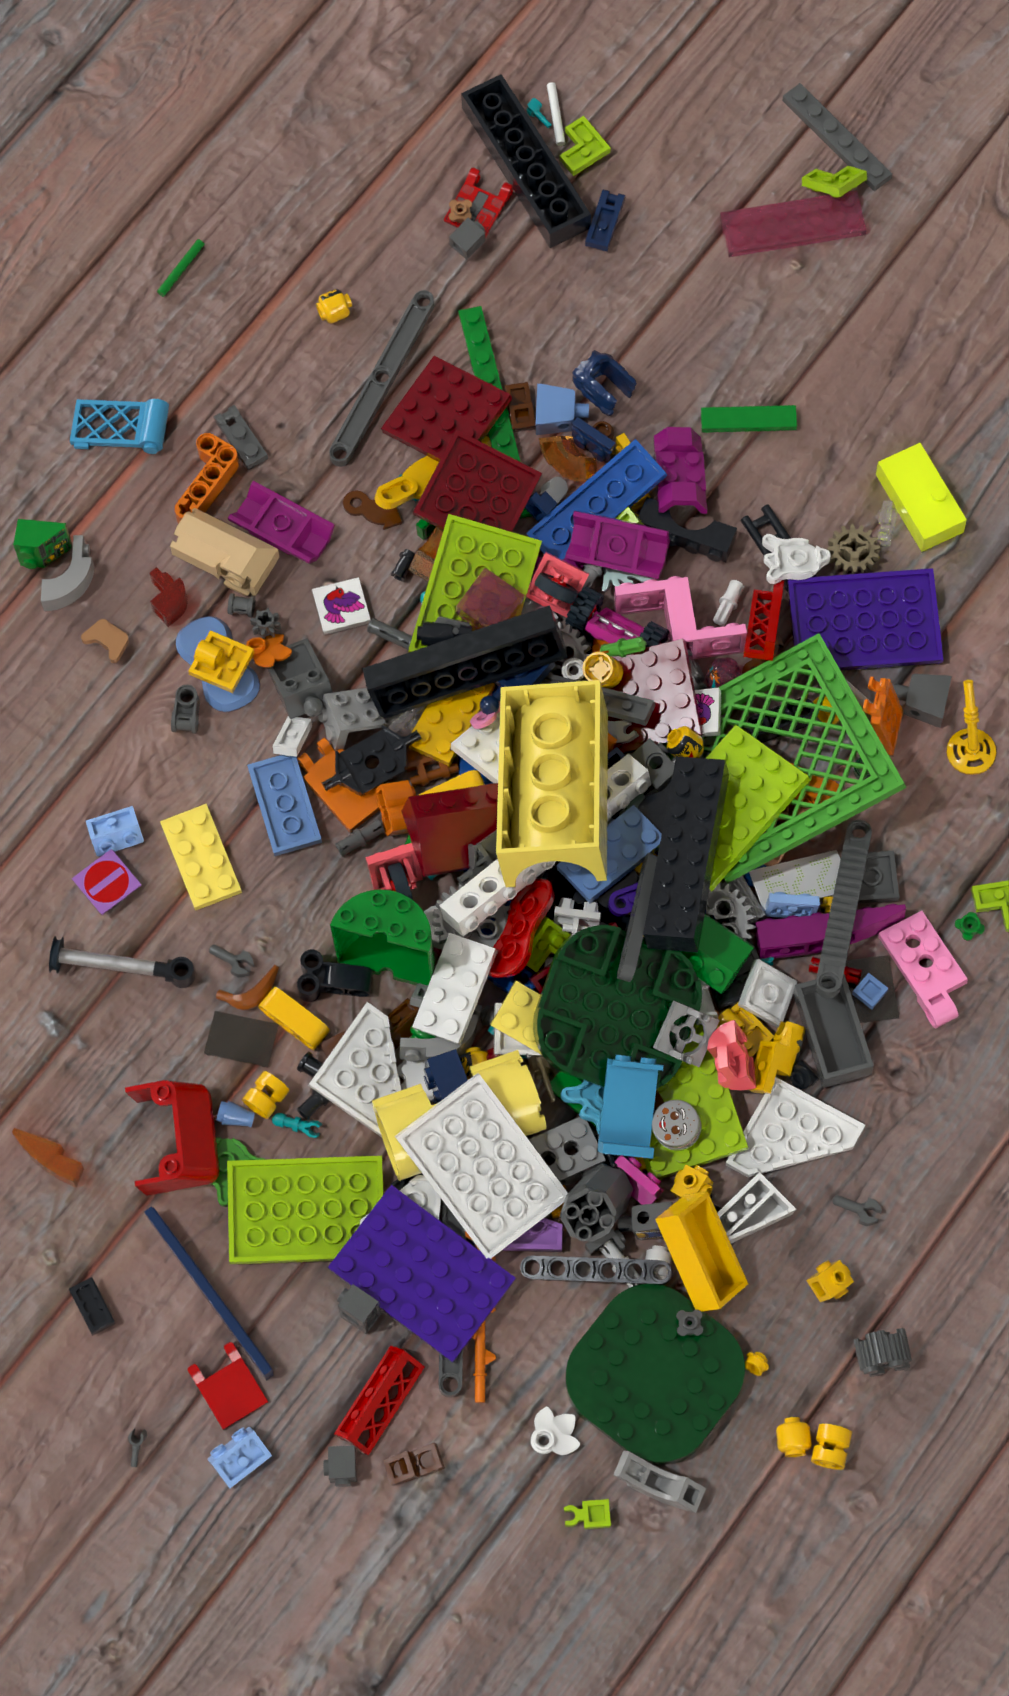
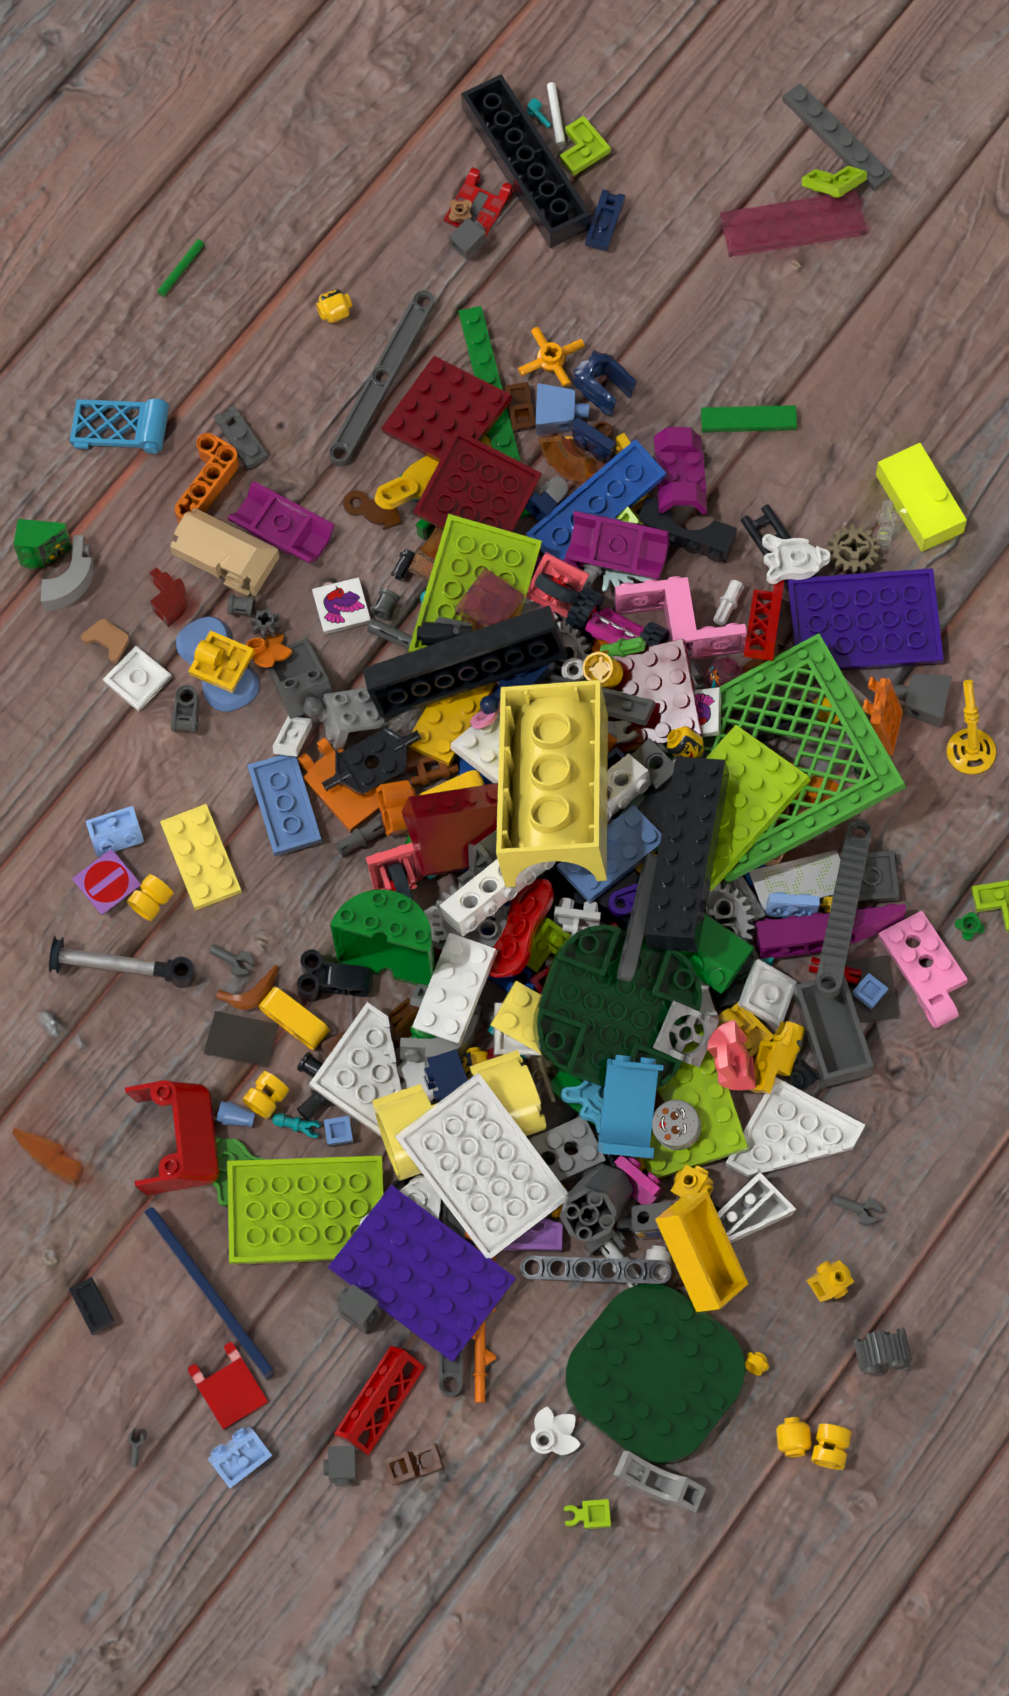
dark grey plate [676,1310,703,1336] -> none
none -> white tile [103,646,172,712]
none -> yellow wheel [127,874,174,921]
none -> medium blue plate [324,1116,353,1147]
none -> dark grey bush [370,588,400,620]
none -> light orange bar [518,327,585,388]

